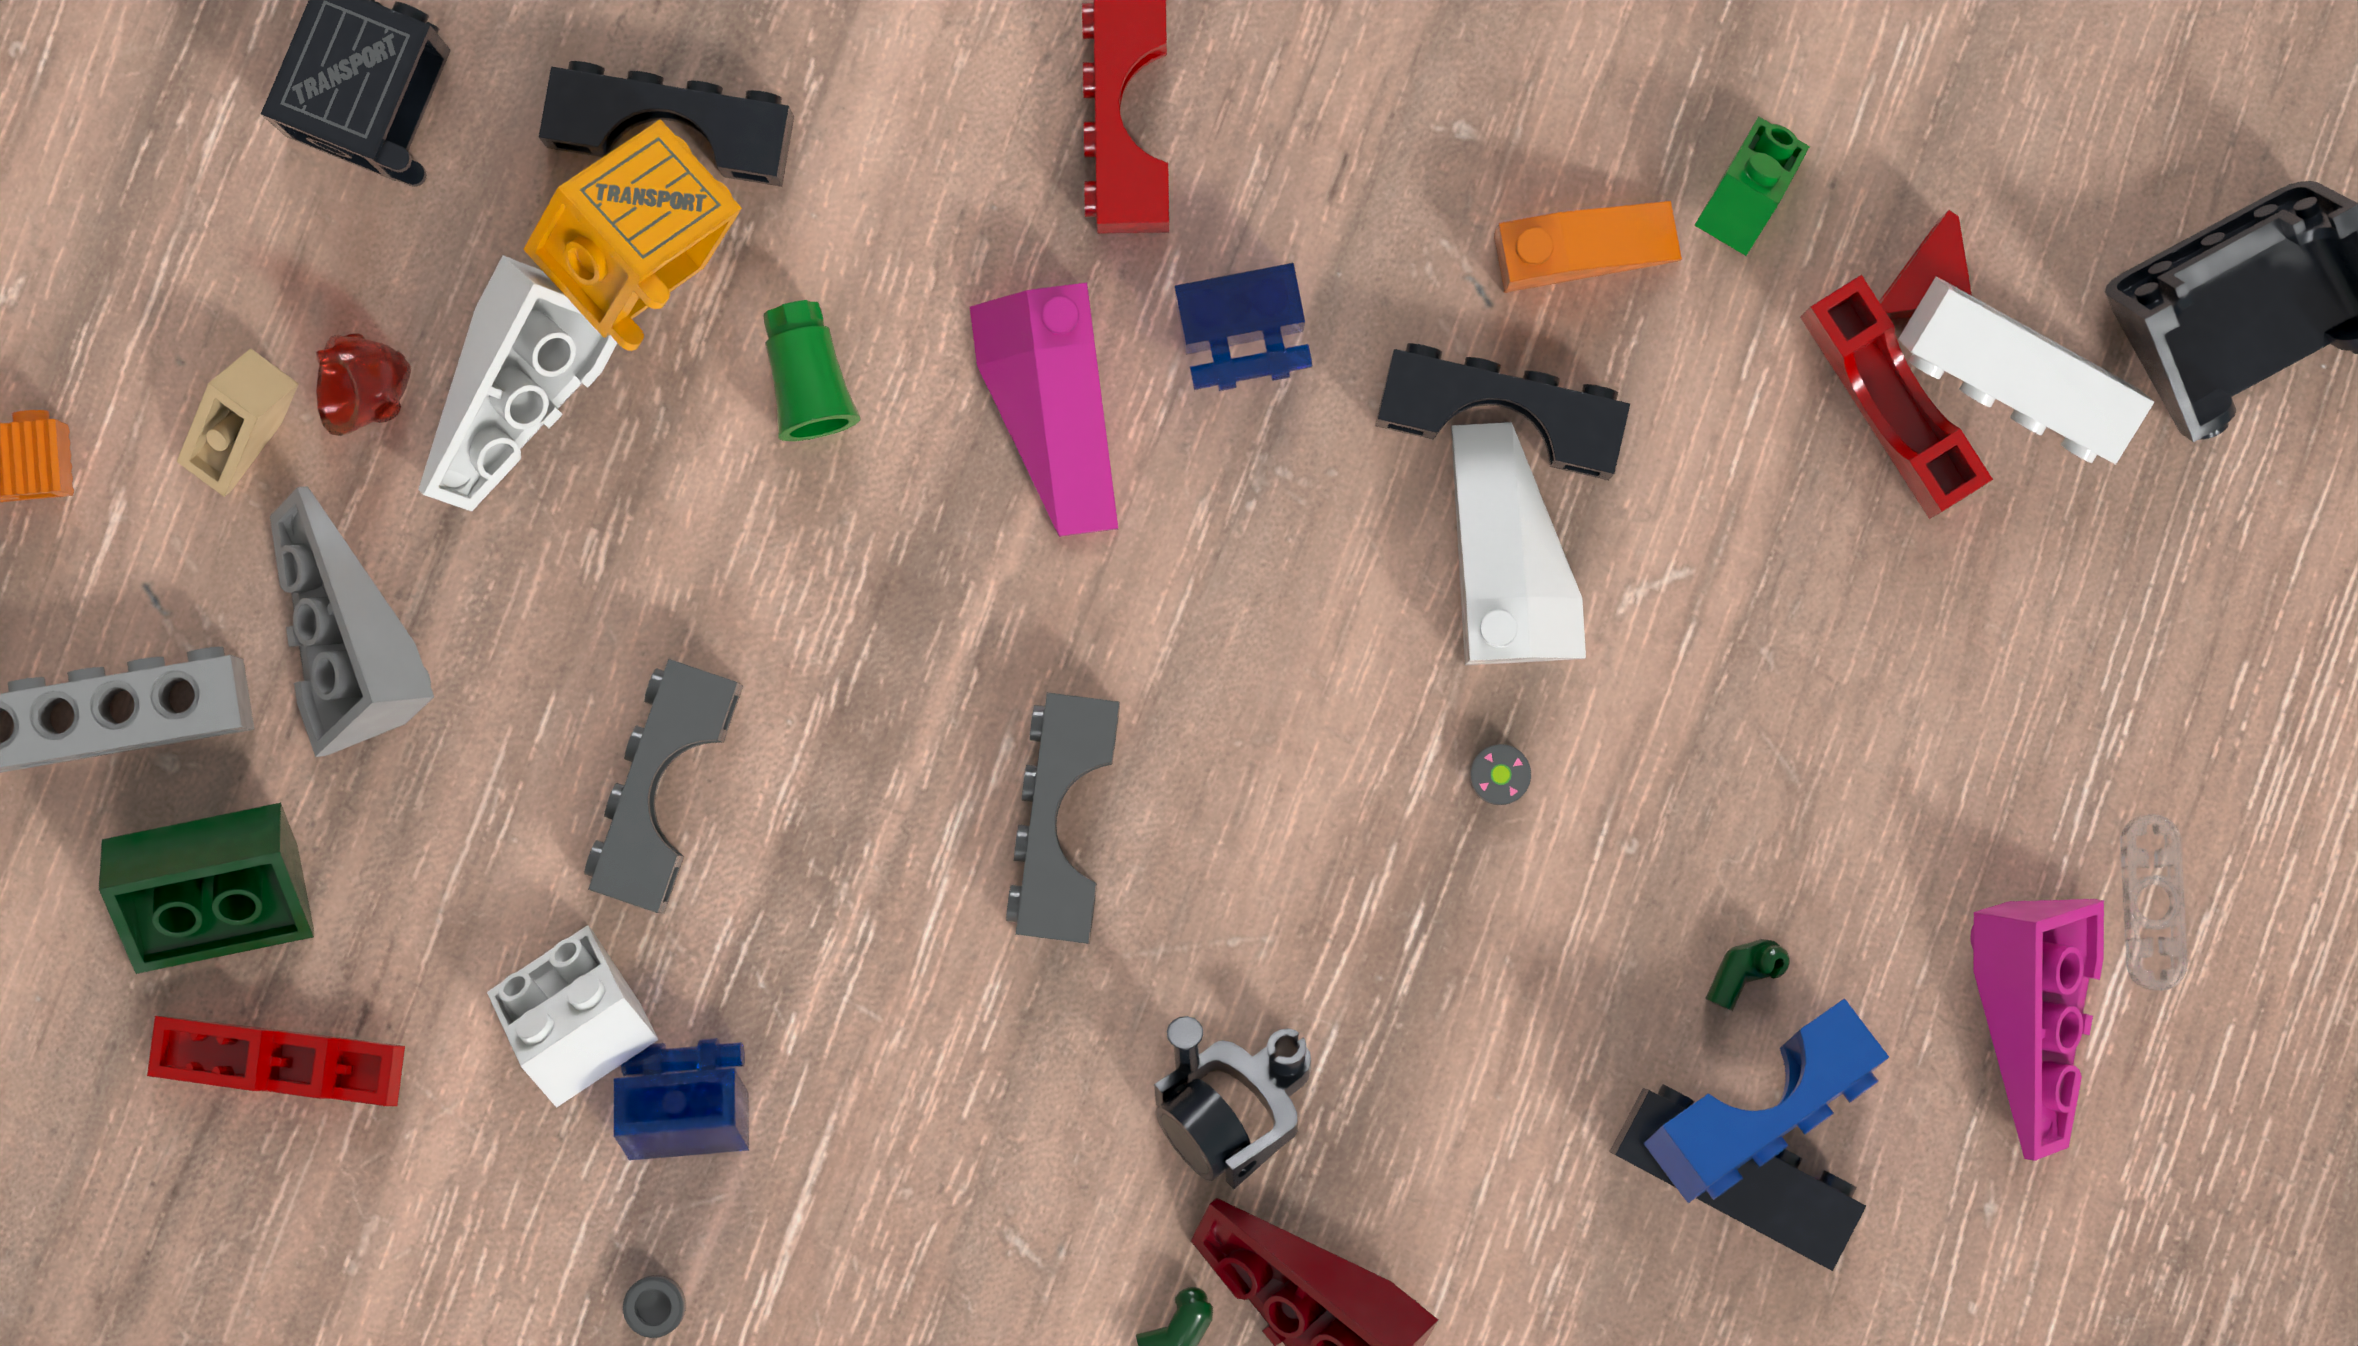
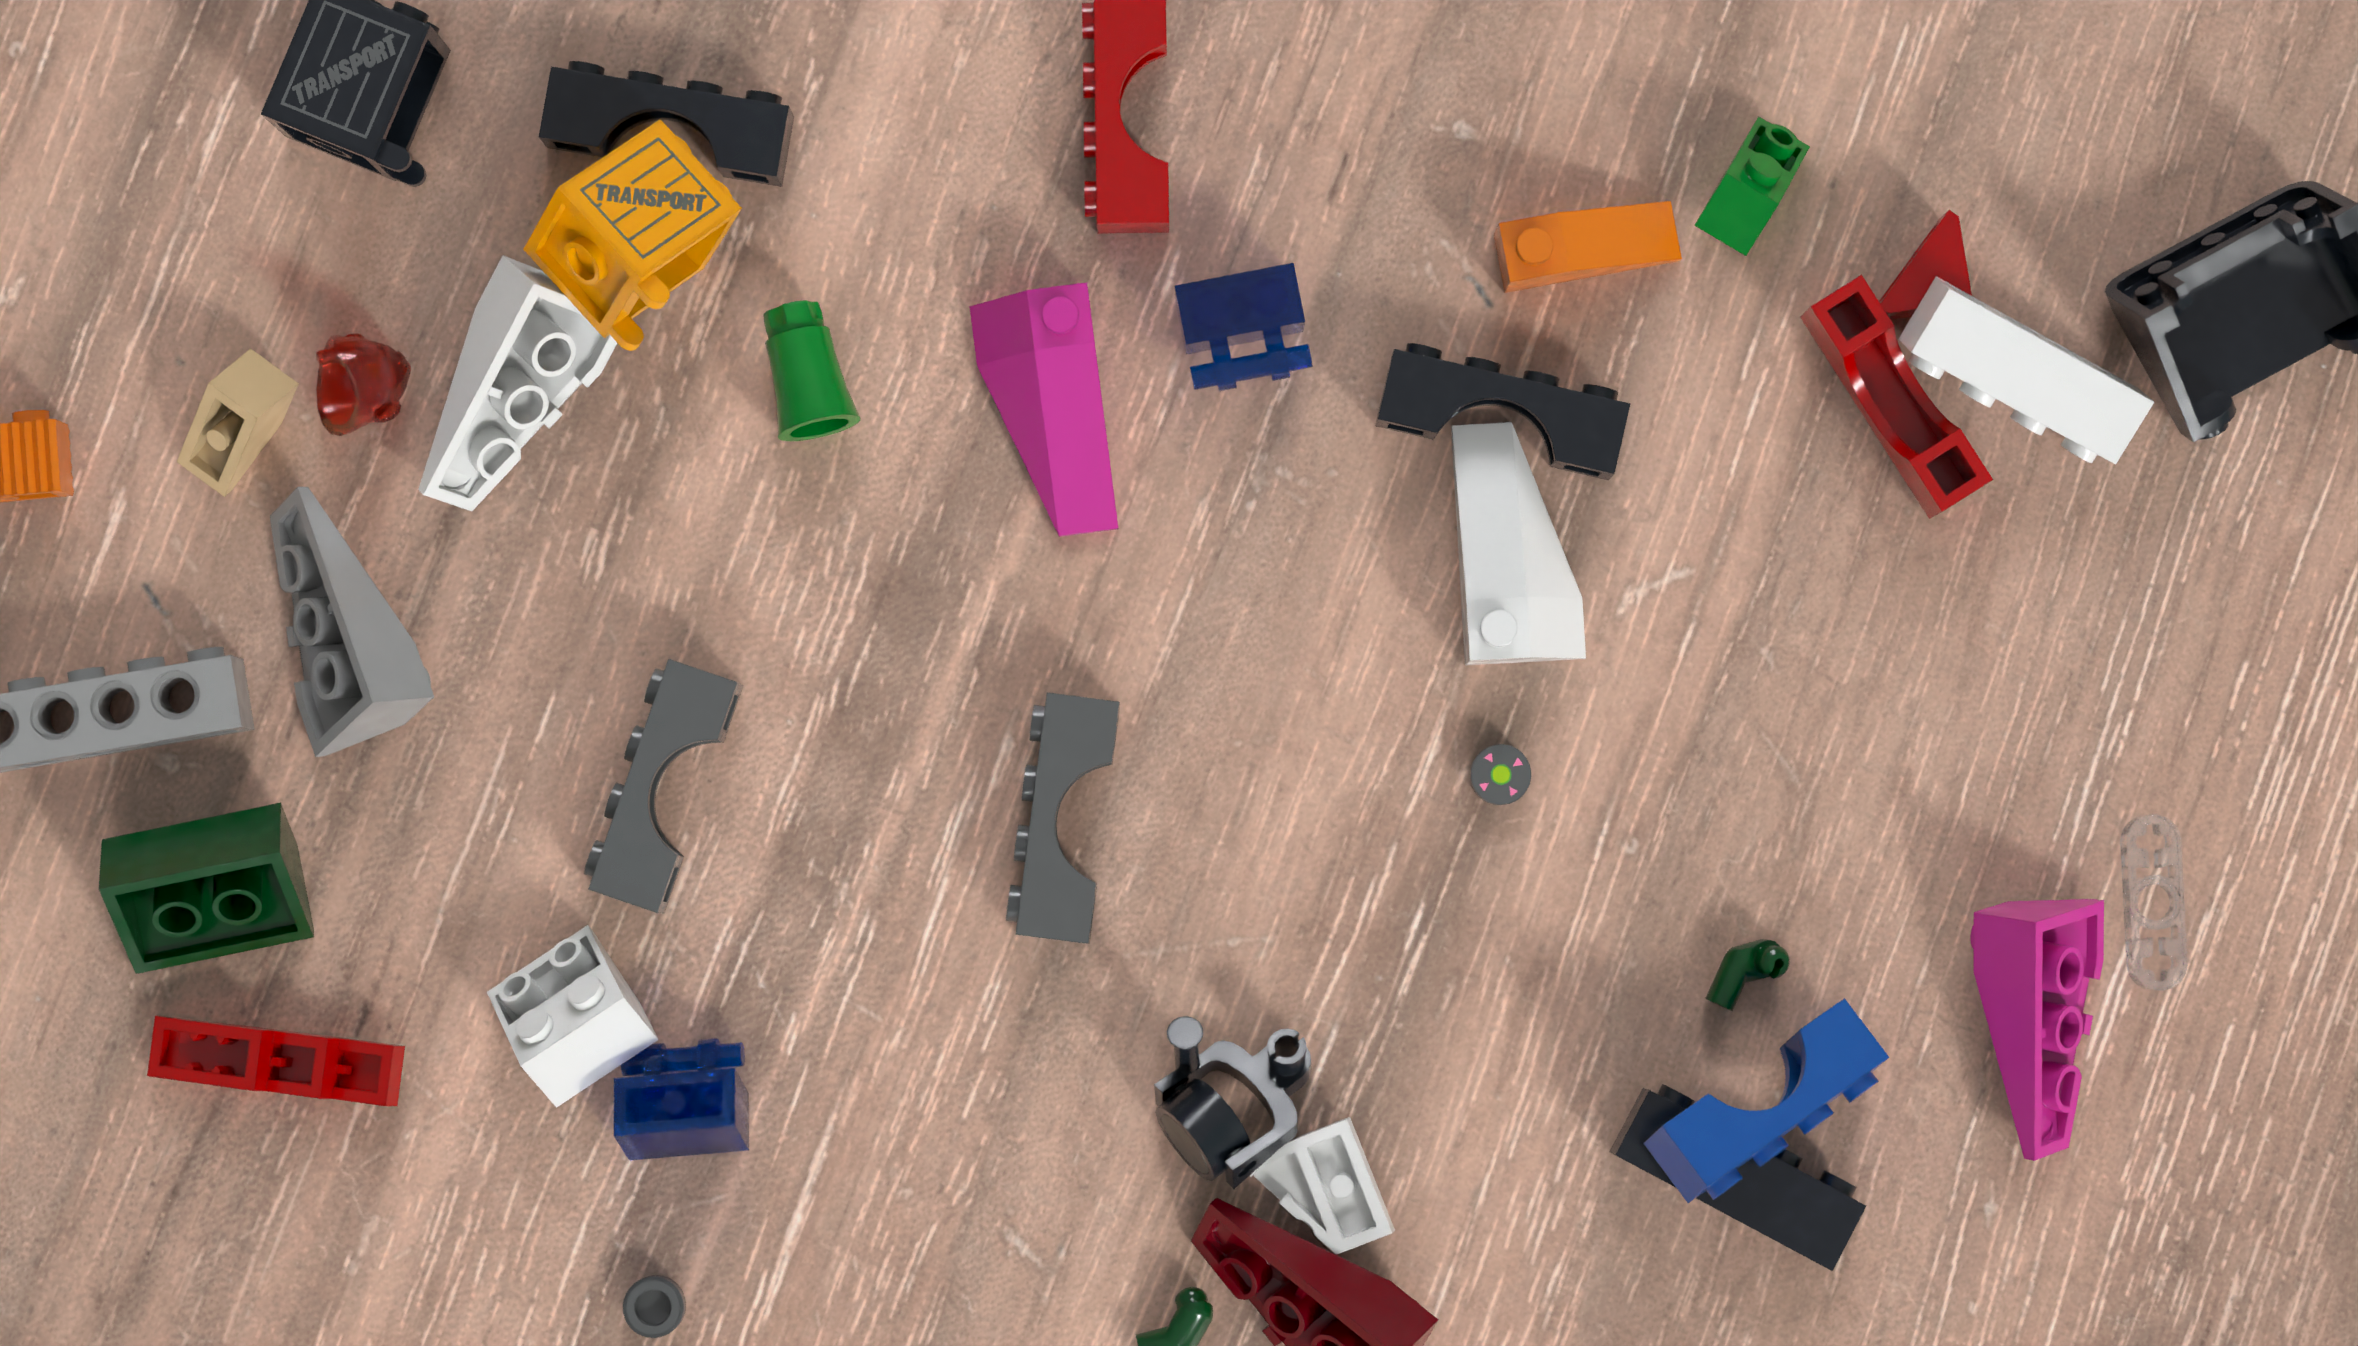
none -> white wing [1250,1117,1395,1255]

